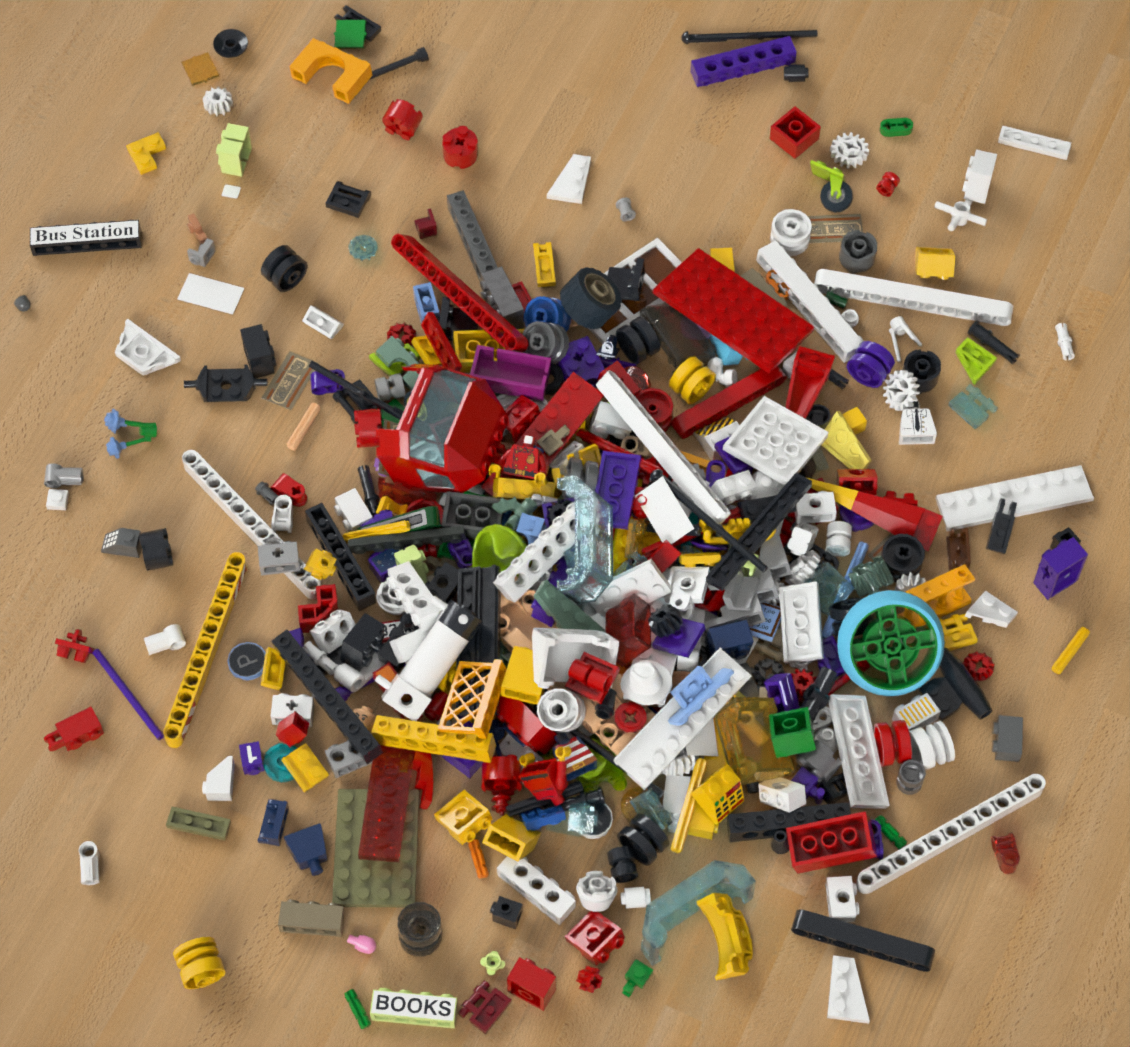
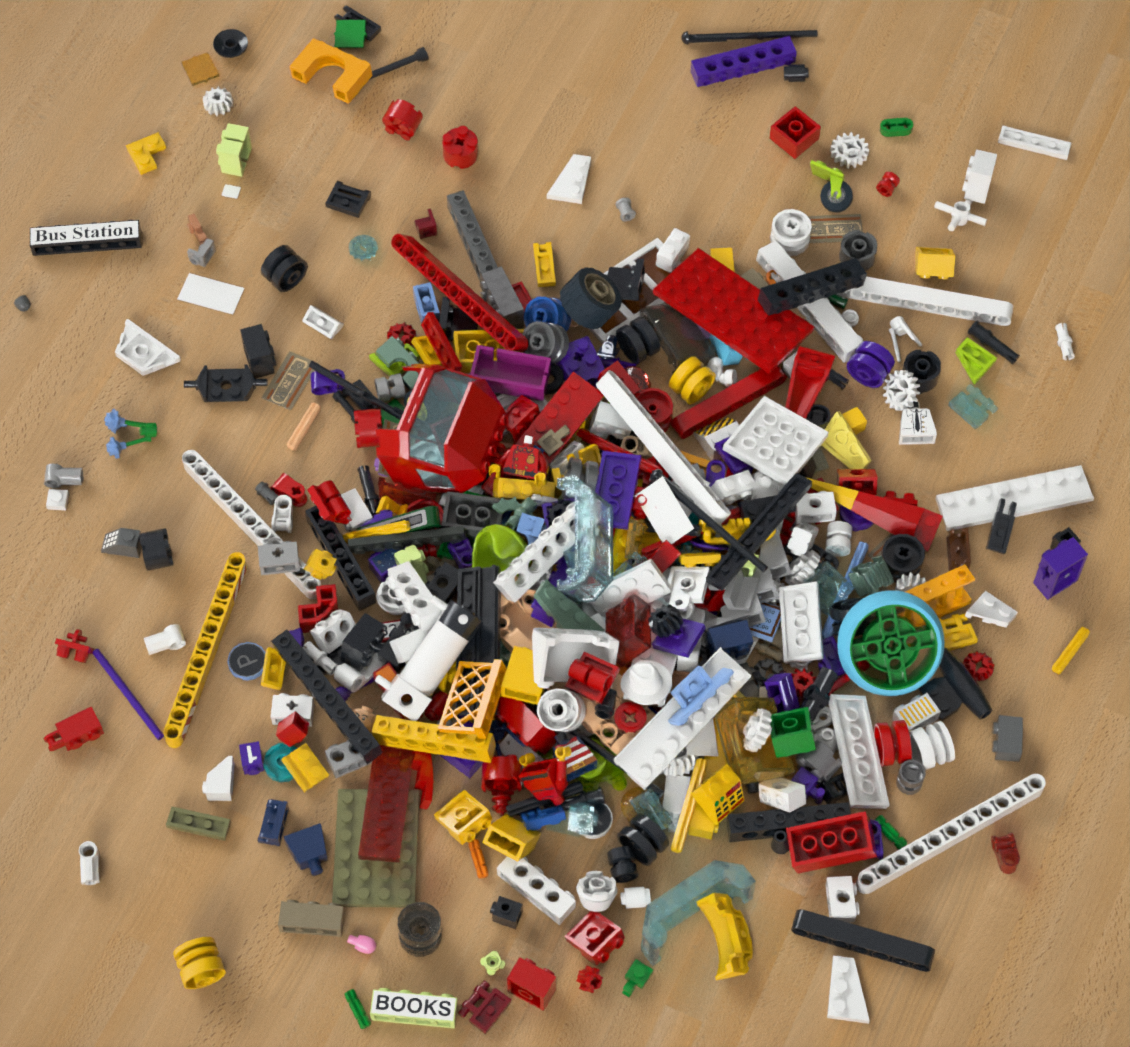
none -> red plate [307,480,352,525]
none -> white brick [656,228,690,272]
none -> white gear [743,708,772,752]
none -> black brick [758,258,867,316]

